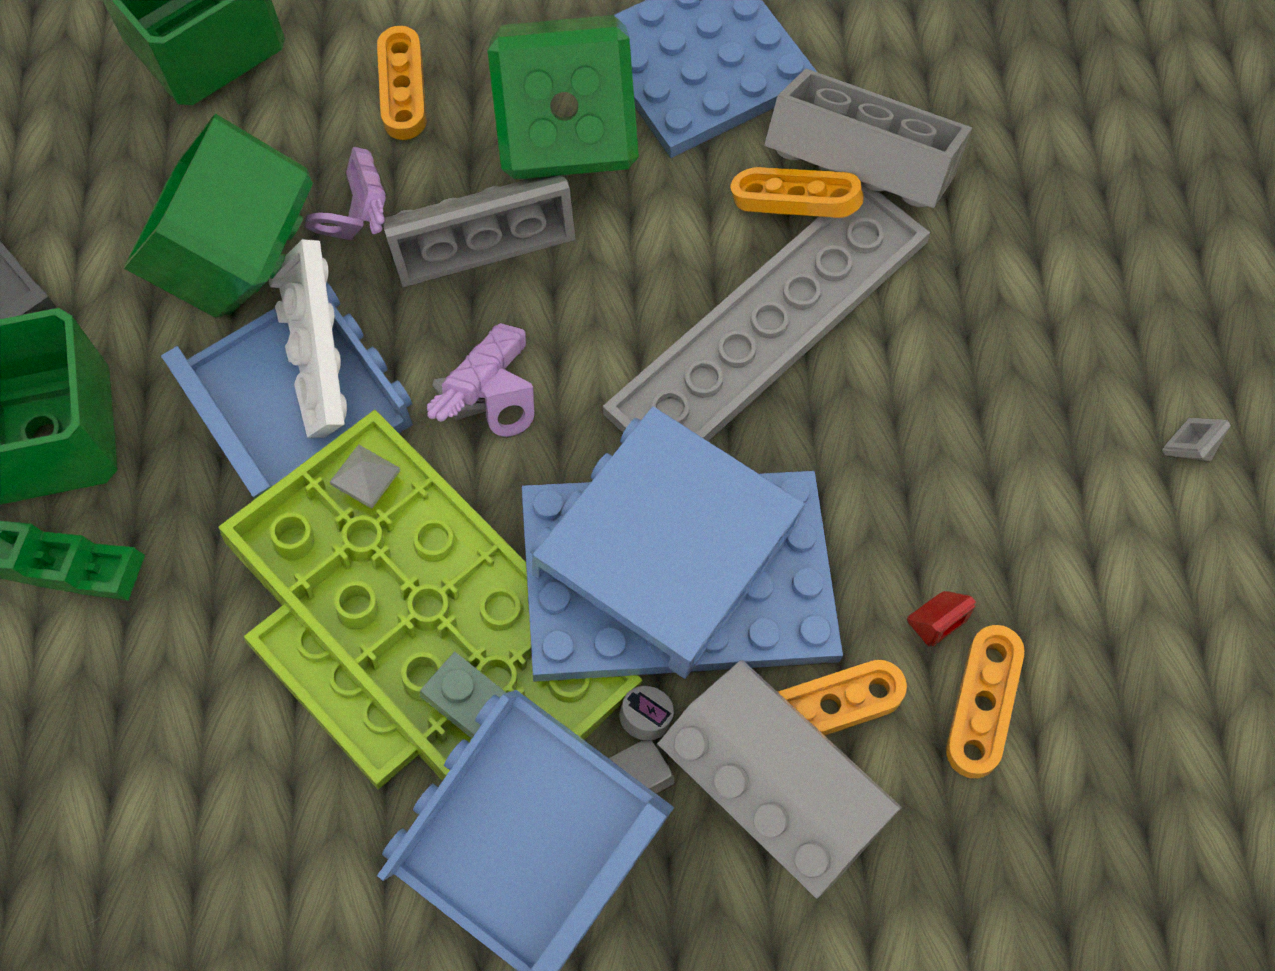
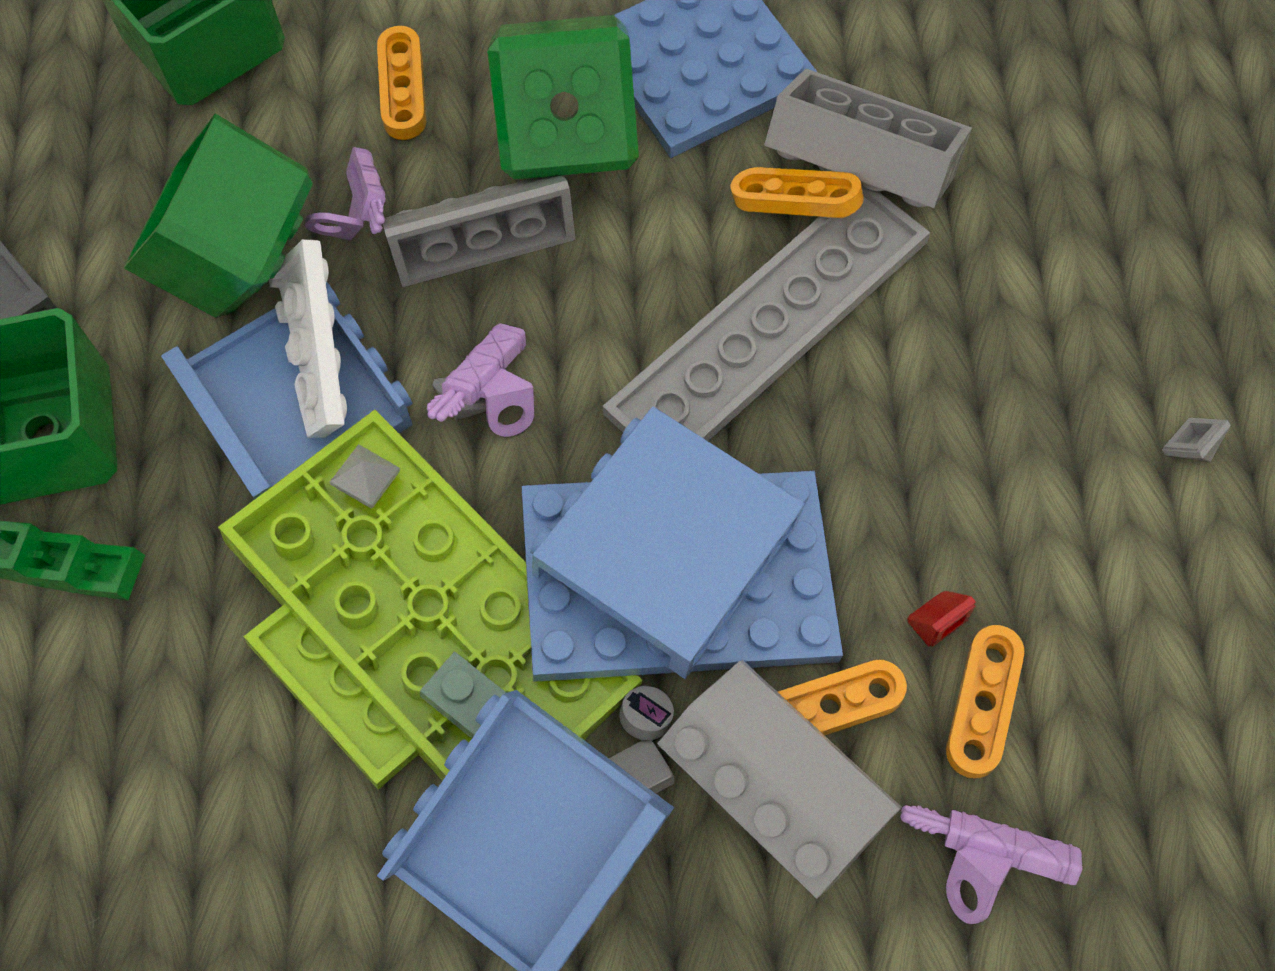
none -> lavender piece [900,805,1082,924]

